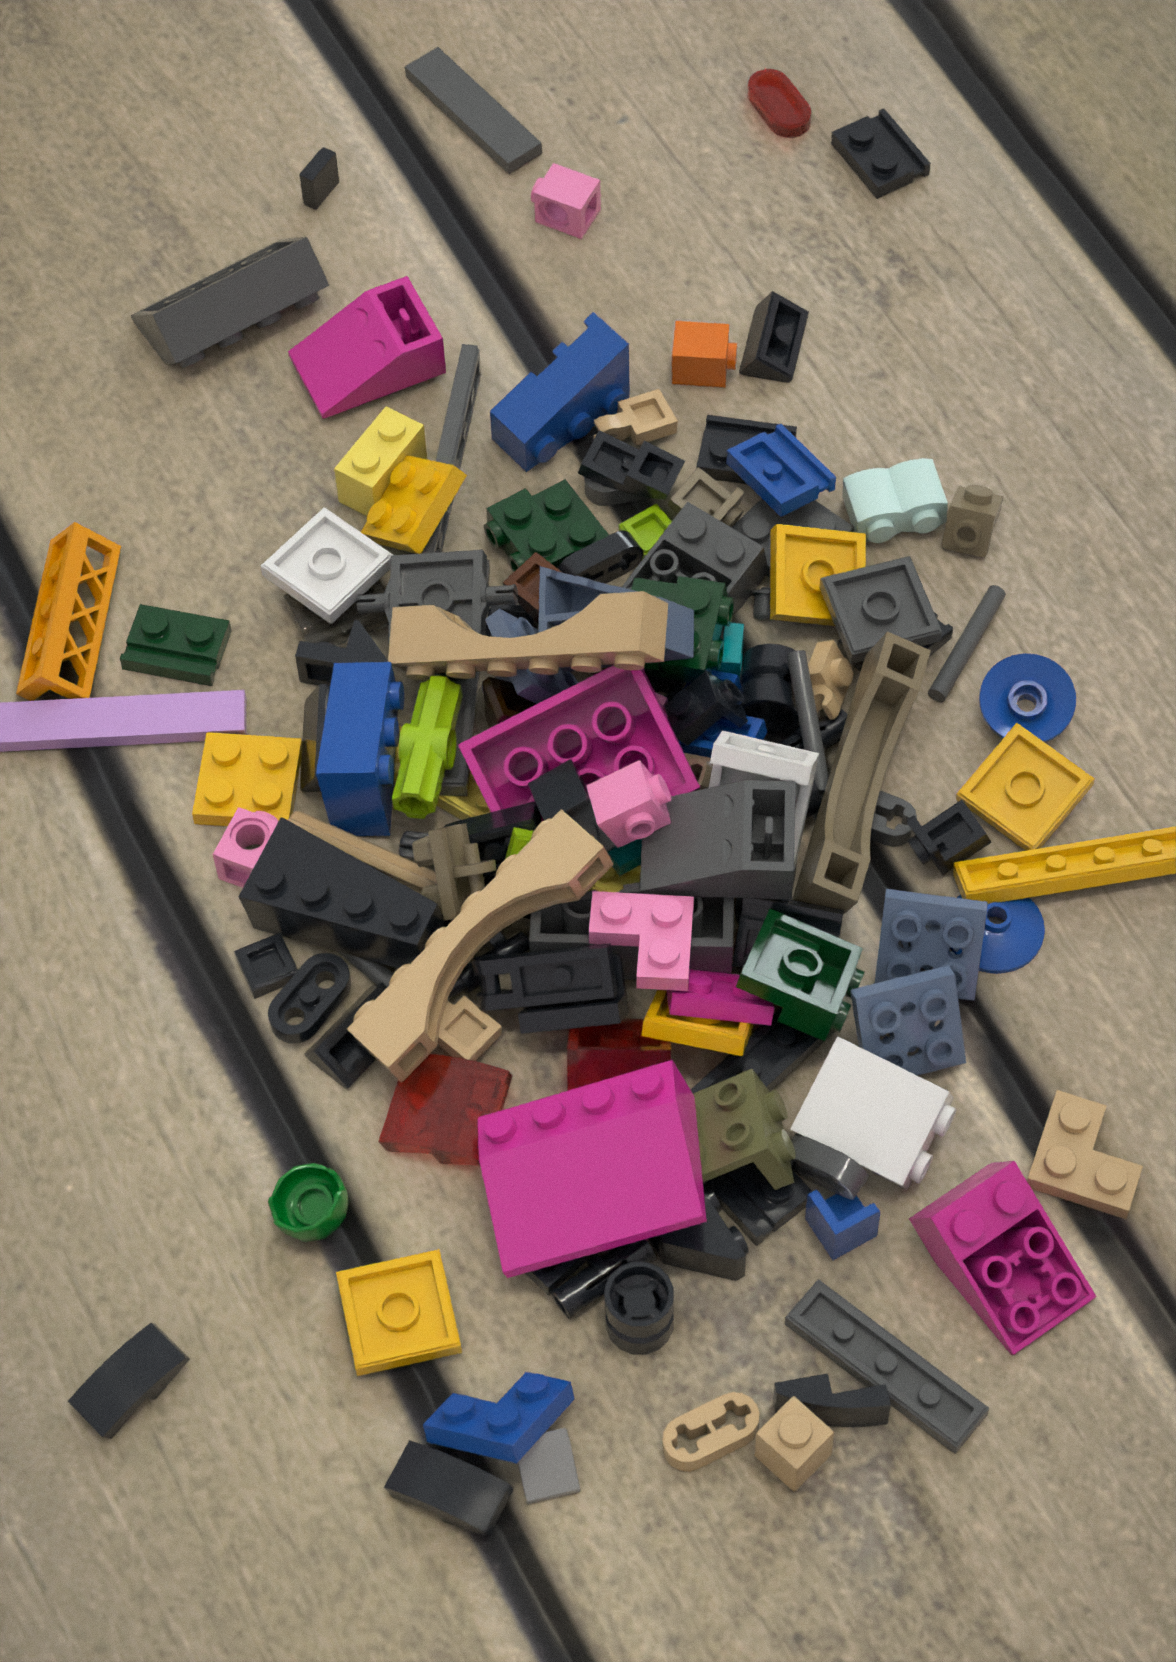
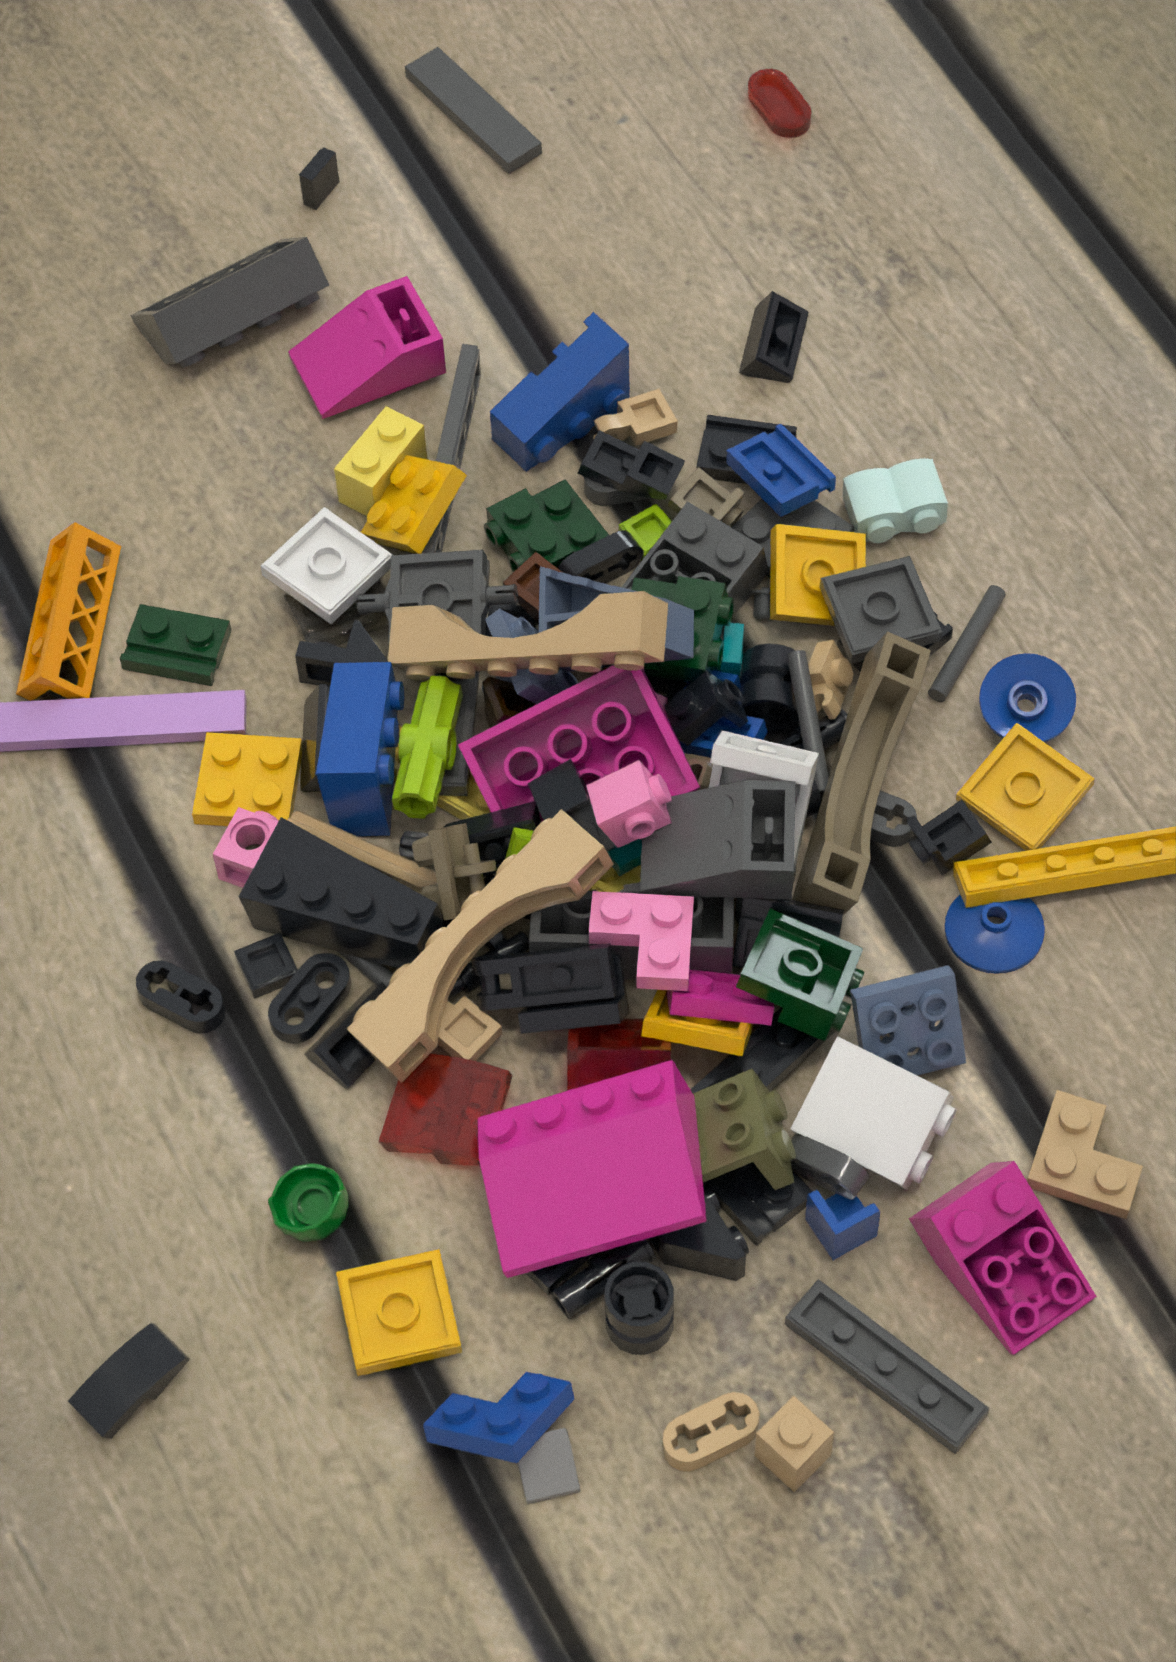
black slope [384,1440,514,1537] -> none
bright pink brick [531,163,601,239] -> none
orange brick [672,321,737,388] -> none
black slope [773,1373,891,1427] -> none
black plate [831,108,931,199] -> none
sand blue plate [874,889,988,1001] -> none
dark tan bracket [942,485,1004,557] -> none
none -> black beam [136,960,225,1033]

